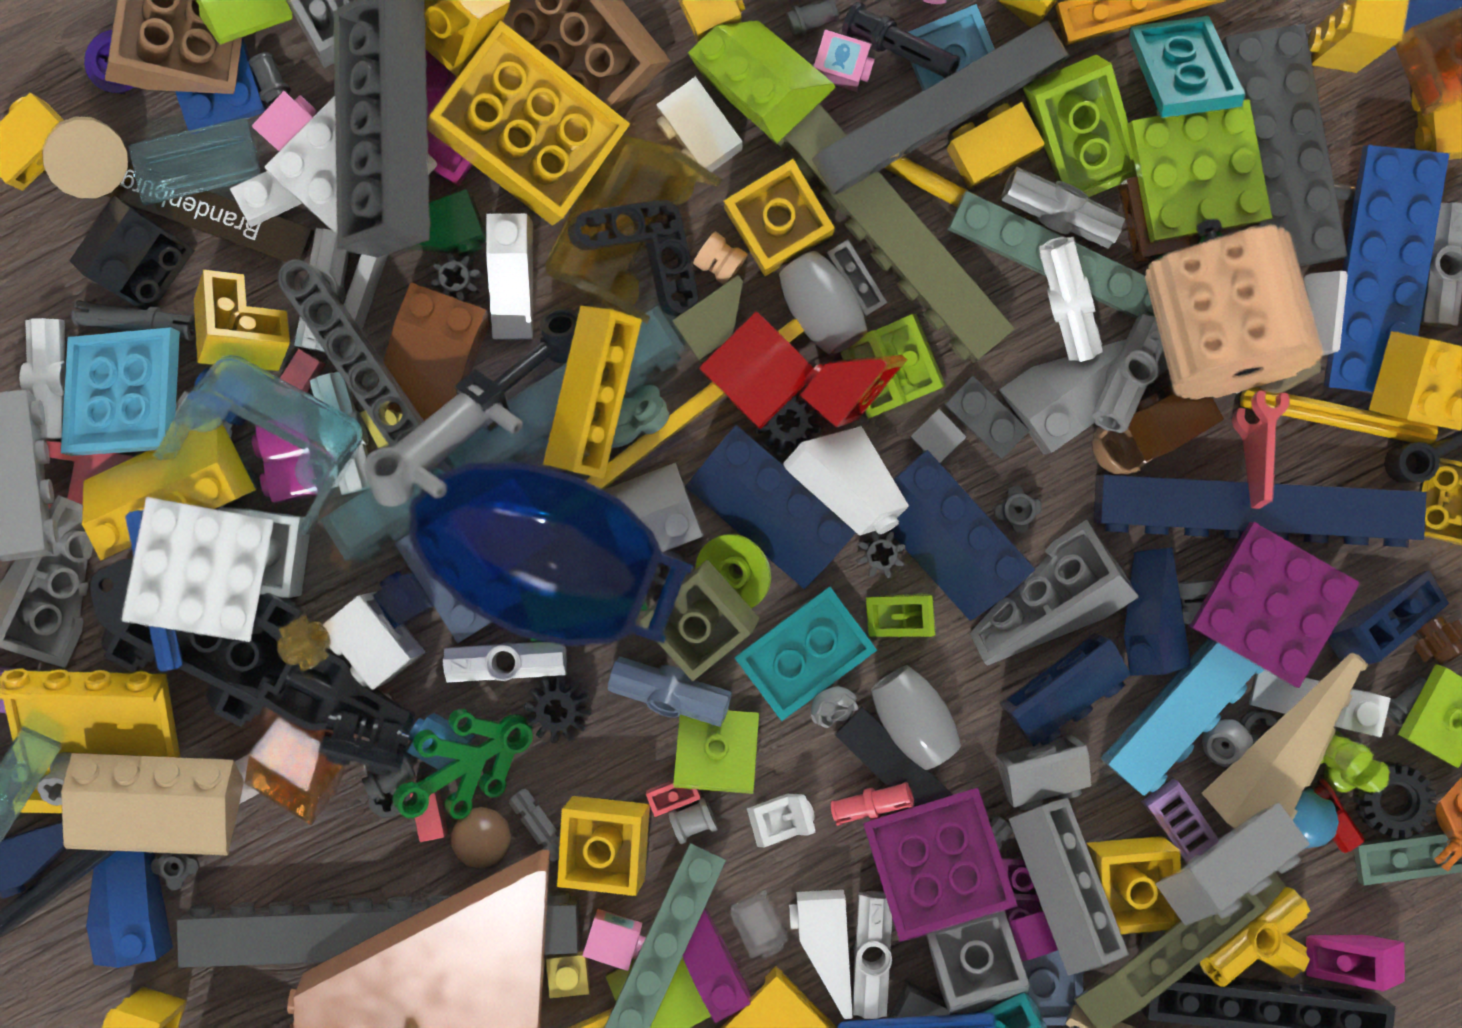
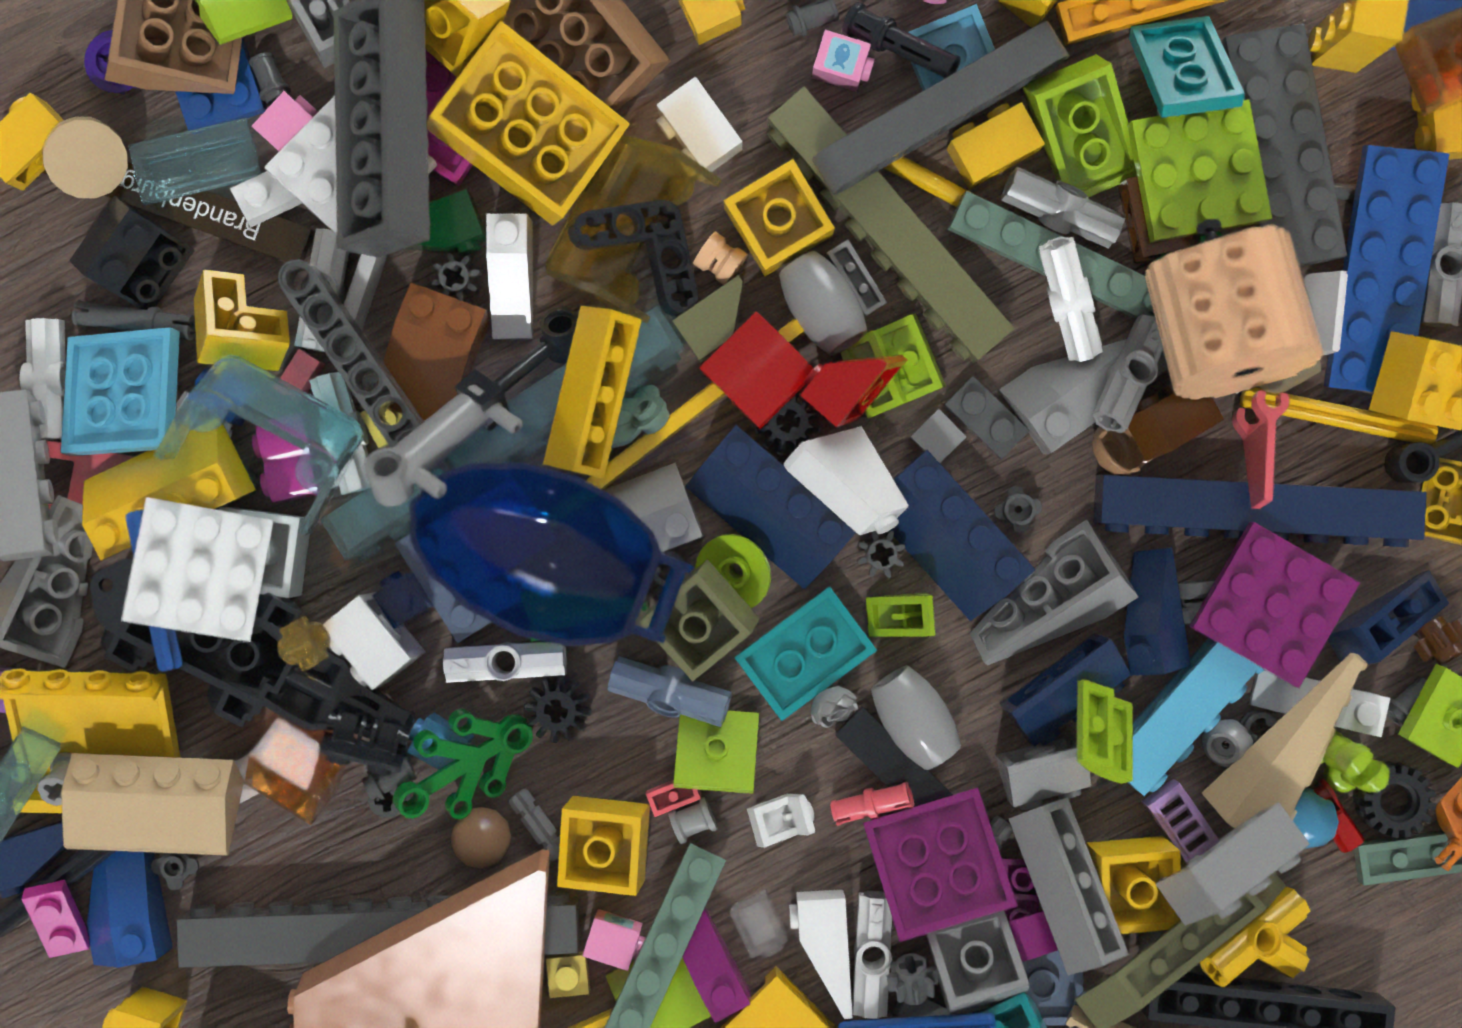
coral piece [410,790,448,842] -> none
lime slope [688,21,836,143] -> none
dark pink slope [1306,935,1405,991] -> none
none -> dark pink plate [22,880,90,958]
none -> dark grey gear [886,953,938,1005]
none -> lime slope [1077,679,1133,784]

